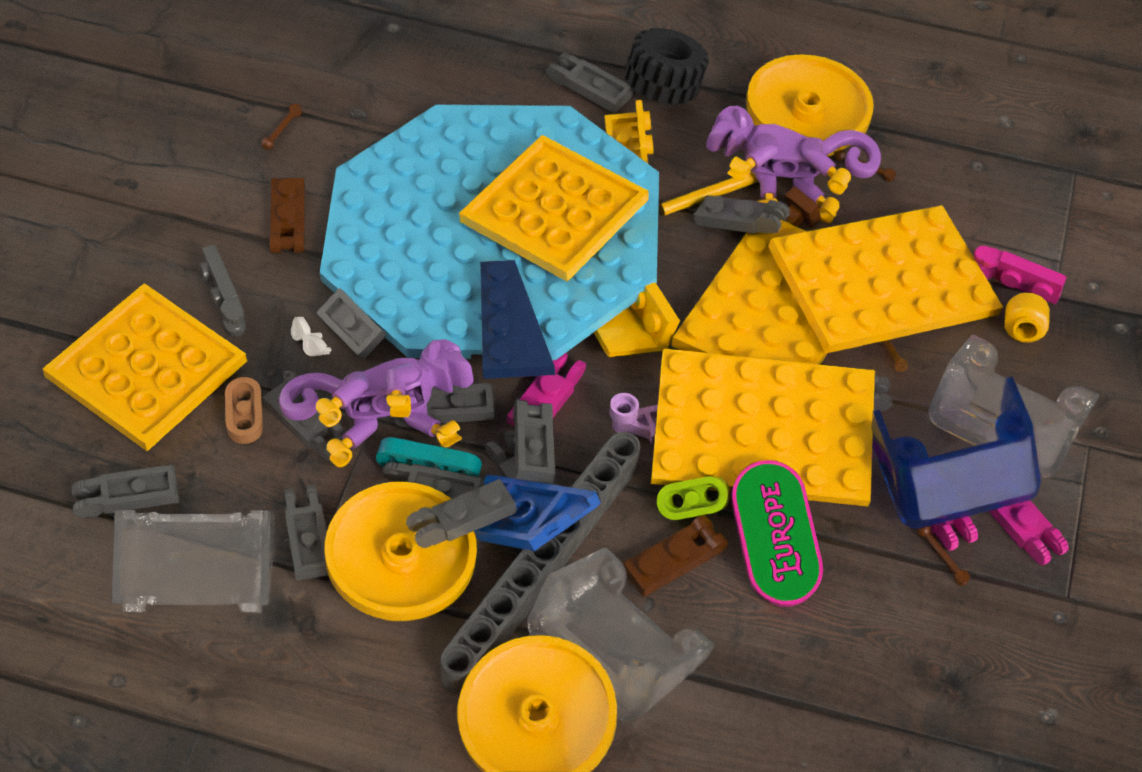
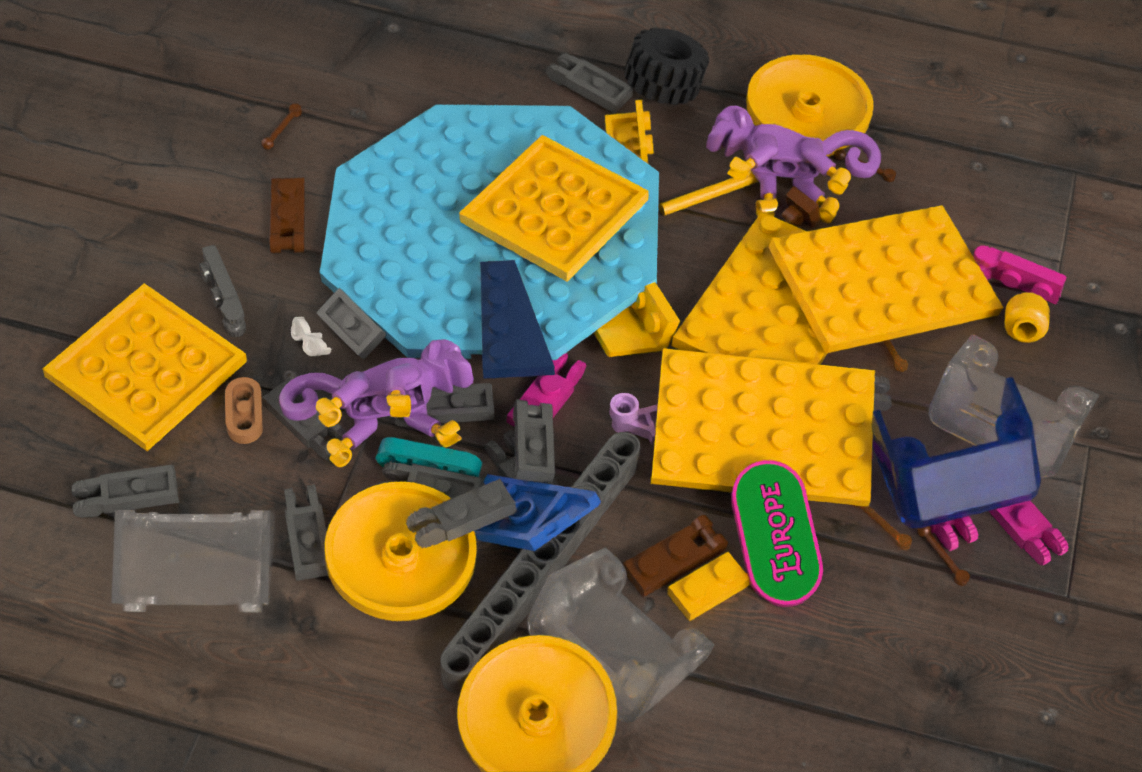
lime plate [657,476,731,520] -> none
dark grey hinge [694,195,790,234] -> none
none -> yellow plate [667,552,750,621]
none -> clear orange hinge [853,505,912,550]

